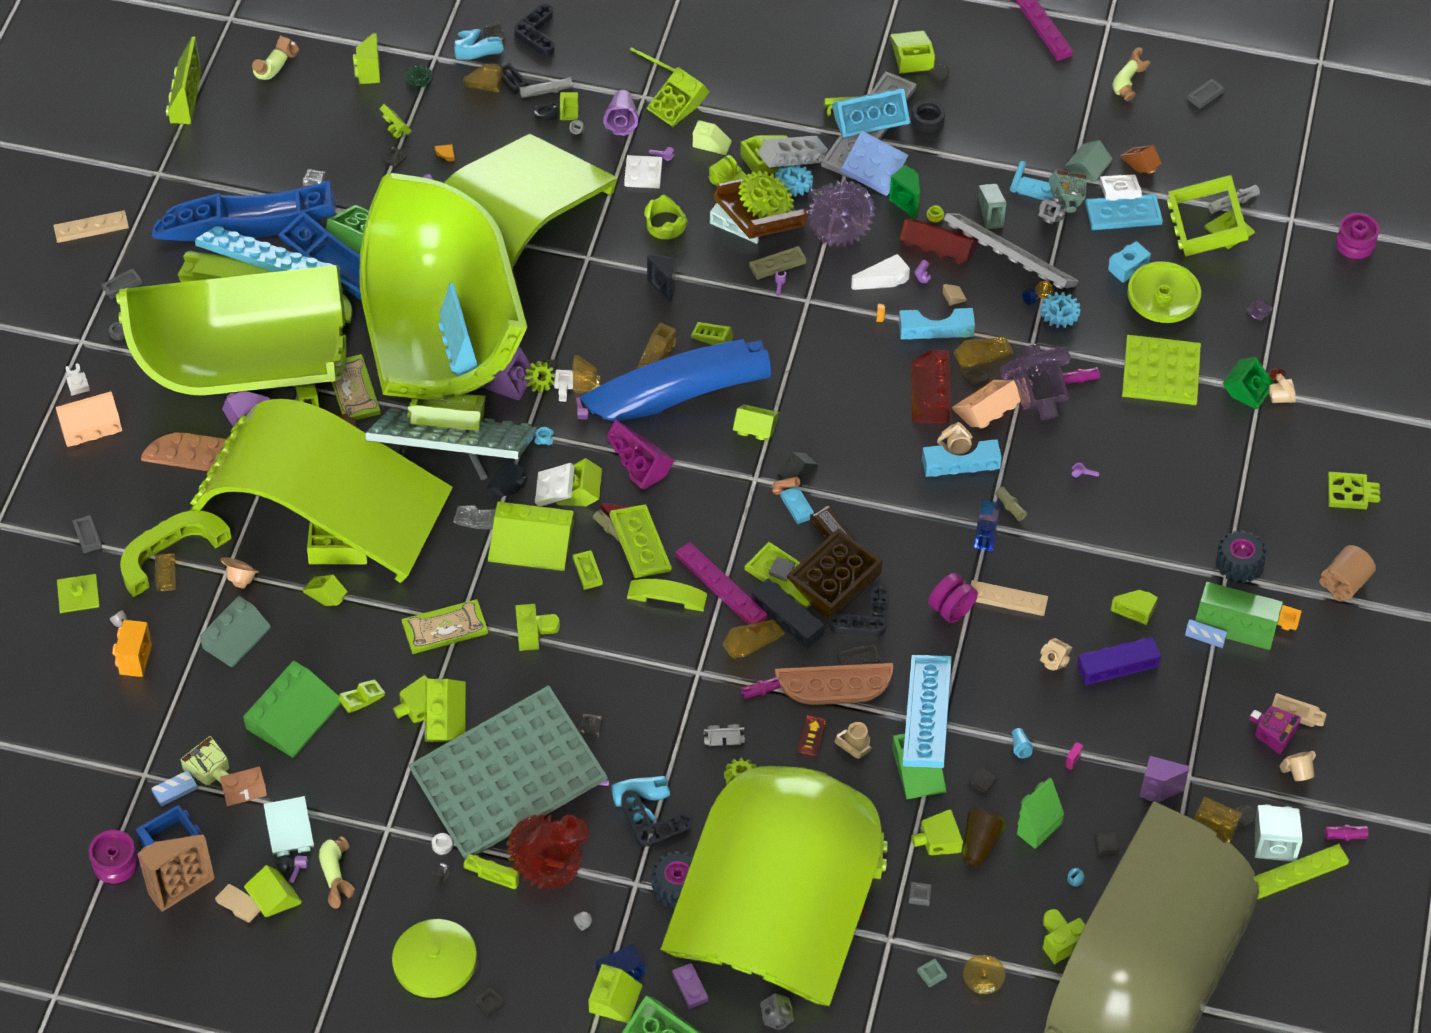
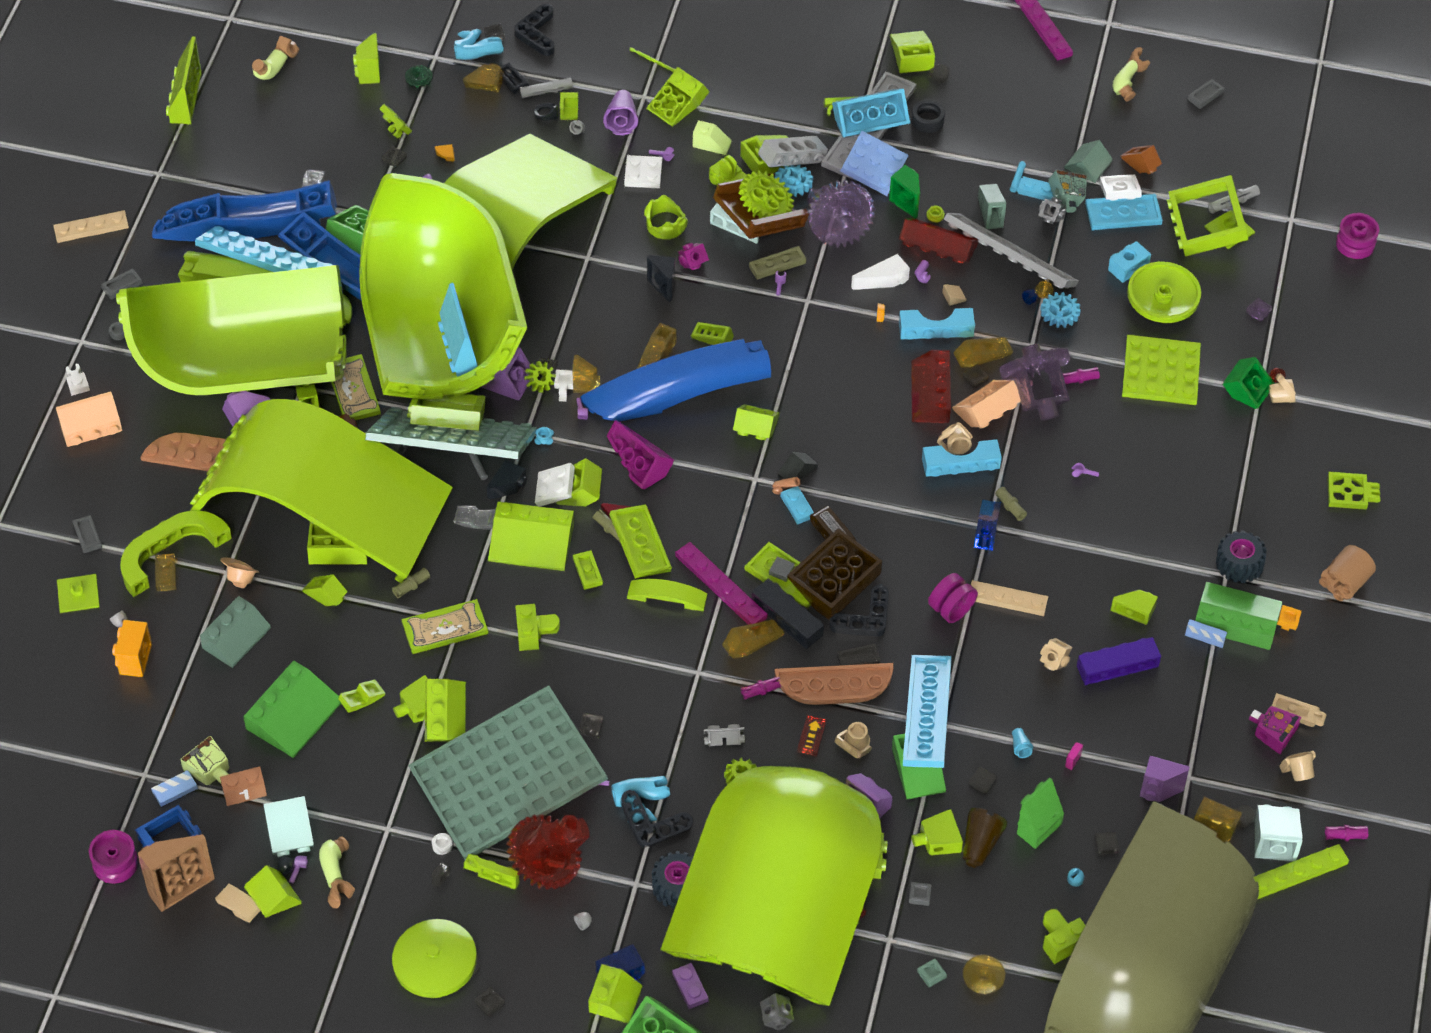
none -> olive pin [392,568,430,598]
none -> magenta brick [678,243,709,270]
none -> medium lavender slope [846,773,892,819]

